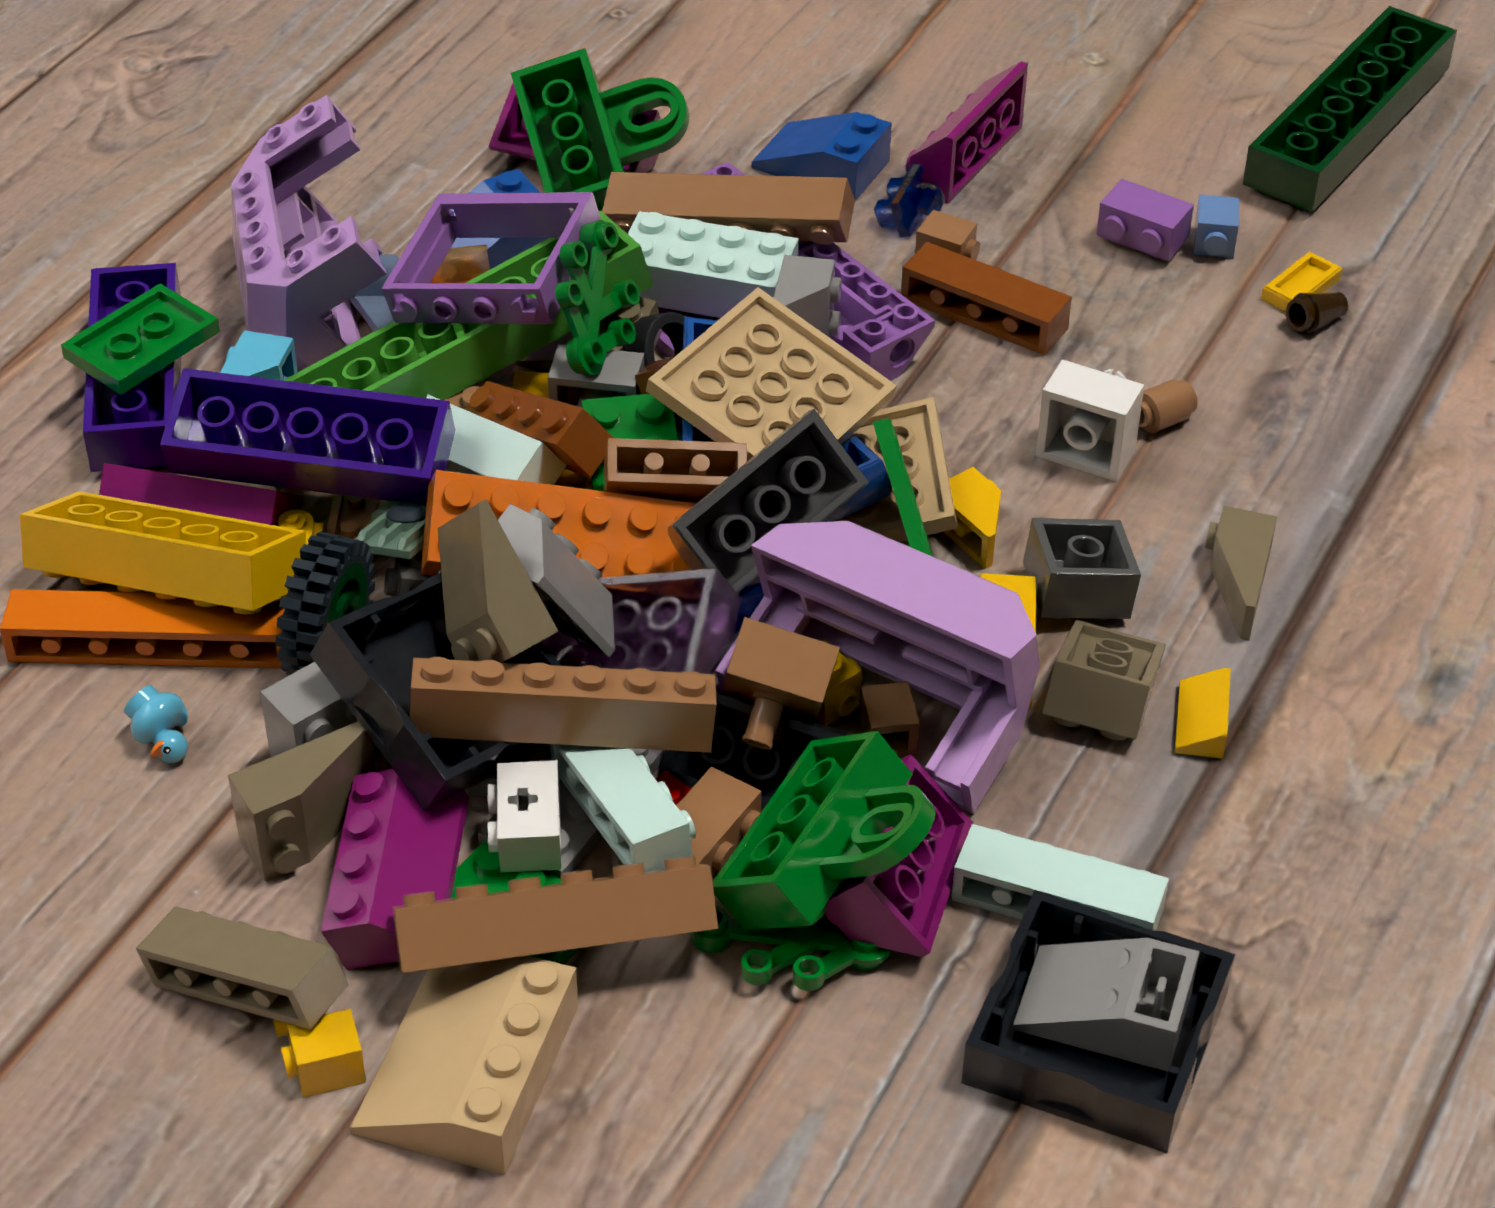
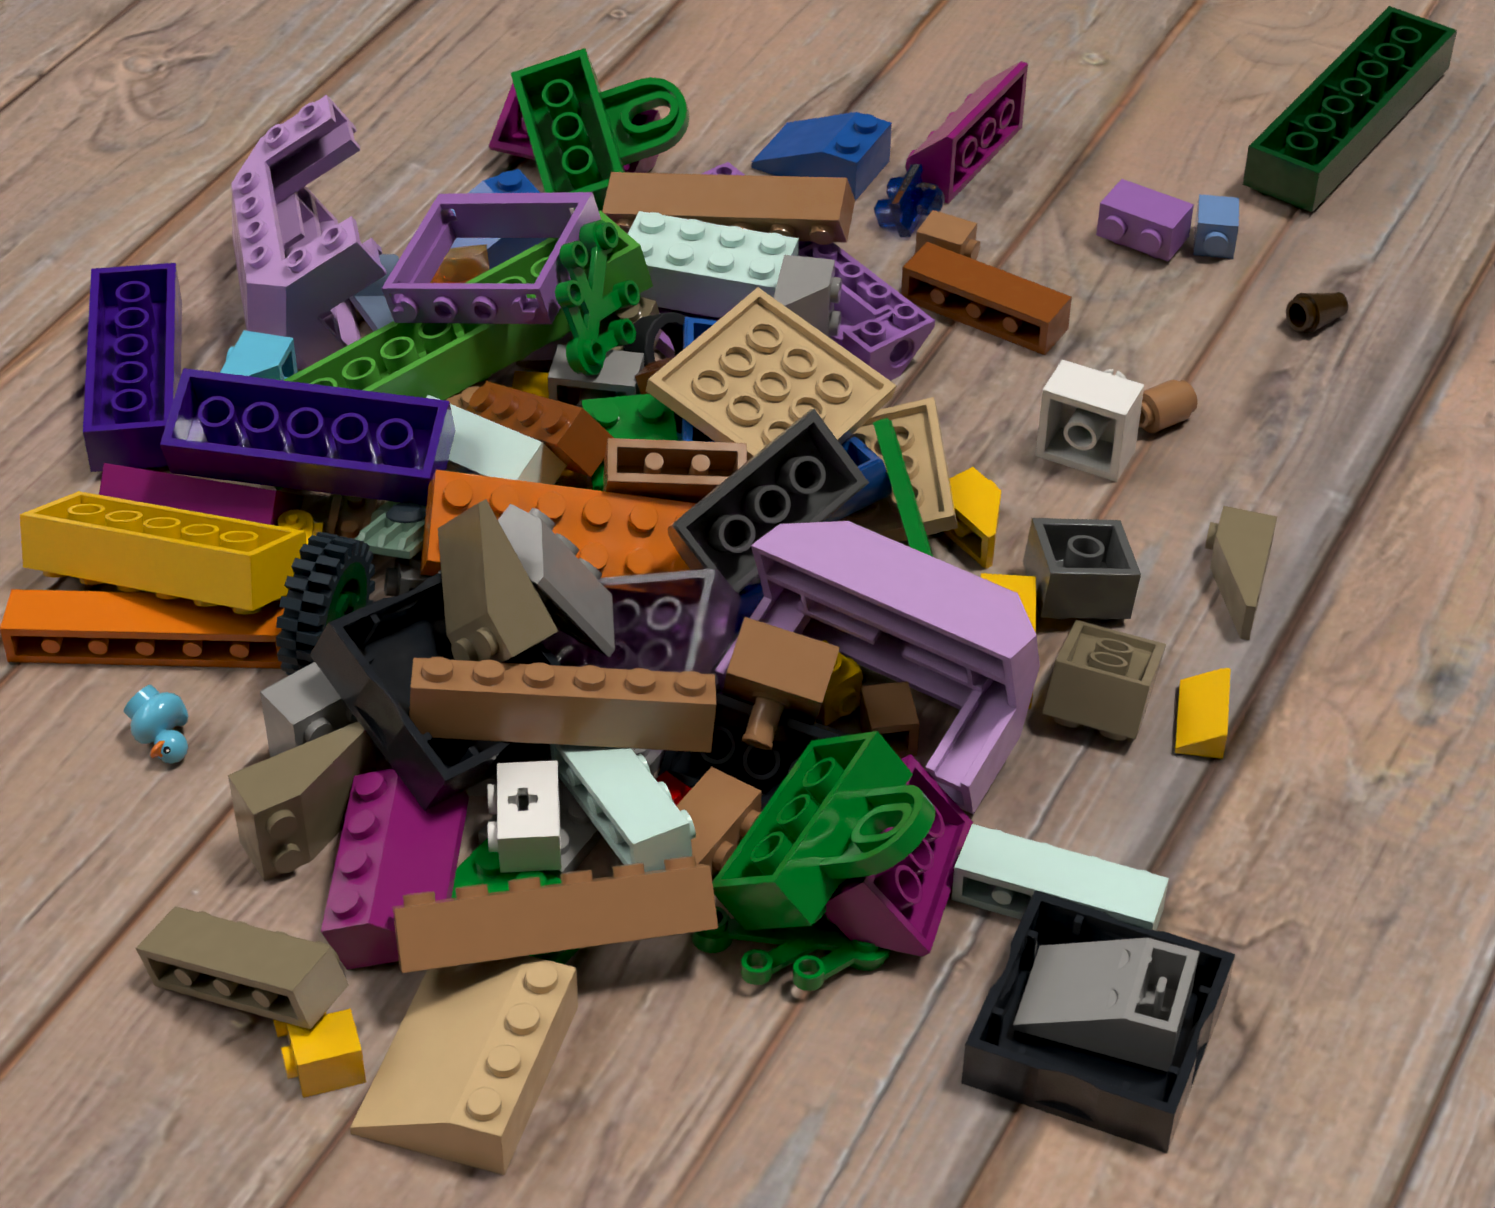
green plate [61,283,220,395] -> none
yellow tile [1261,252,1343,312] -> none

